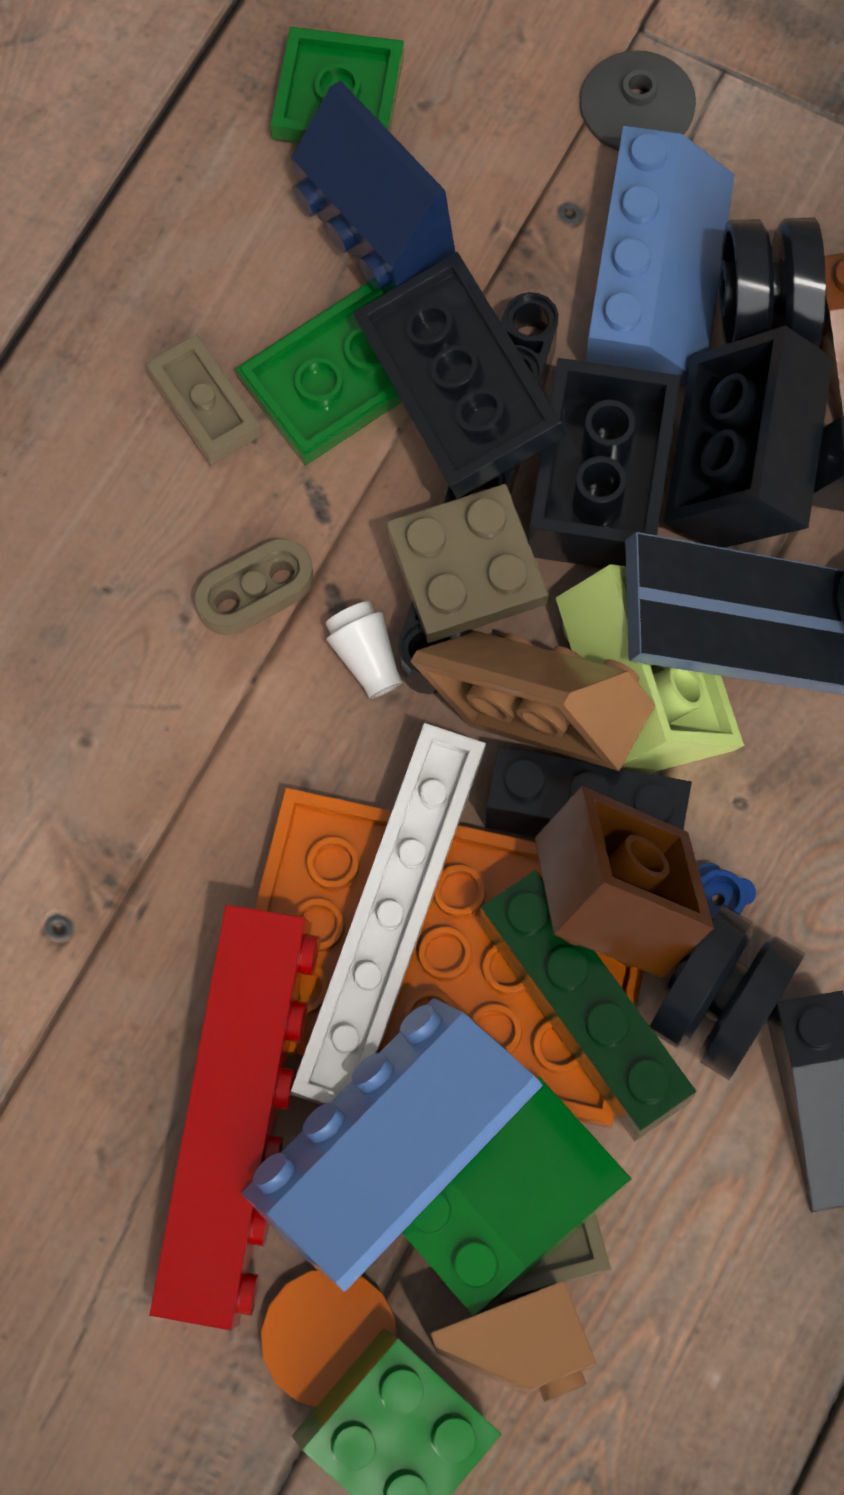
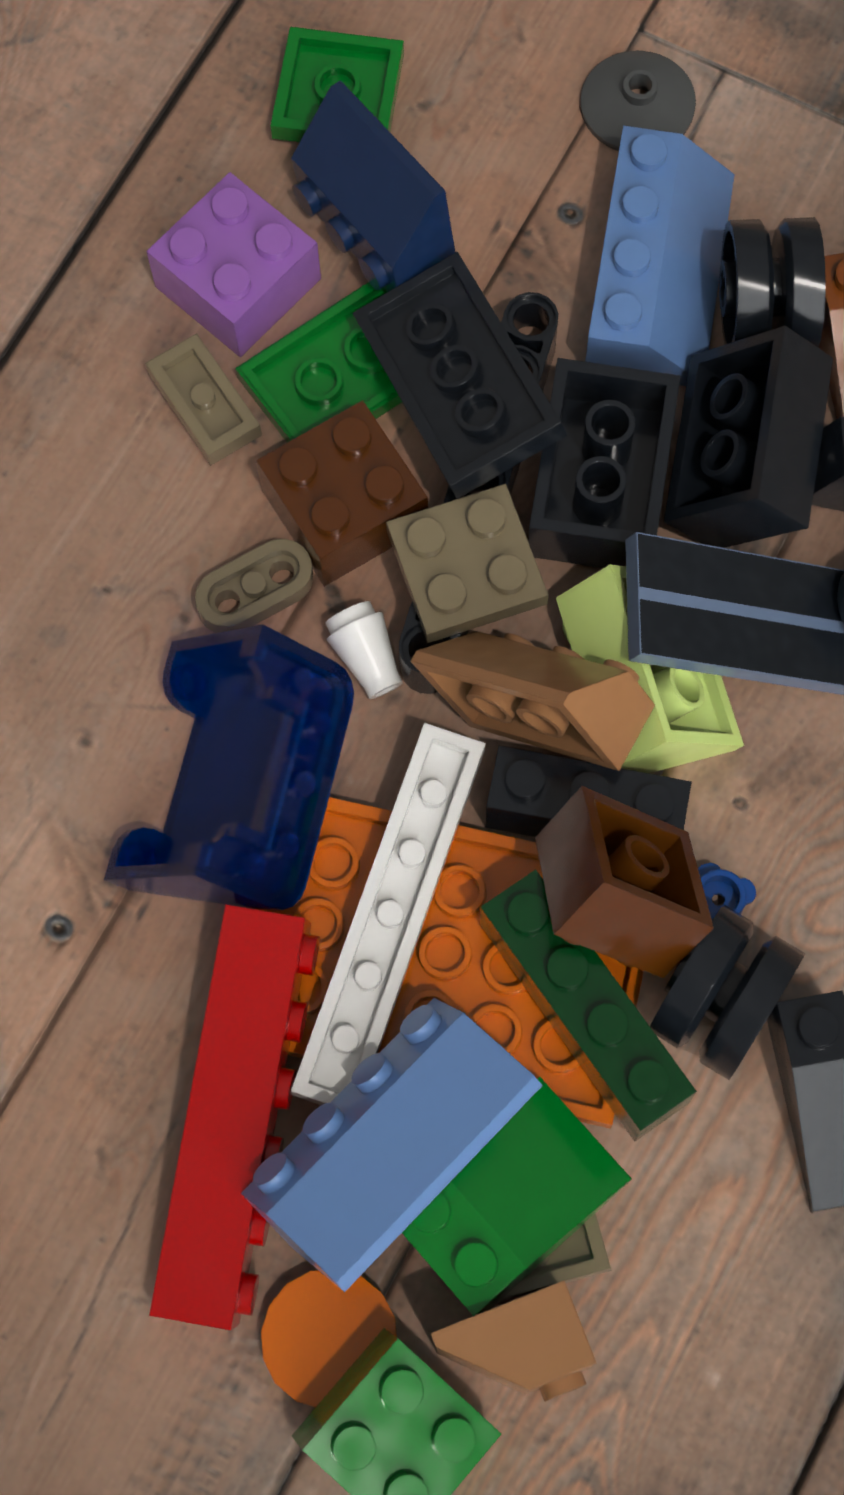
none -> clear blue windscreen [104,624,354,910]
none -> medium lavender brick [146,172,321,358]
none -> reddish brown brick [256,400,428,587]

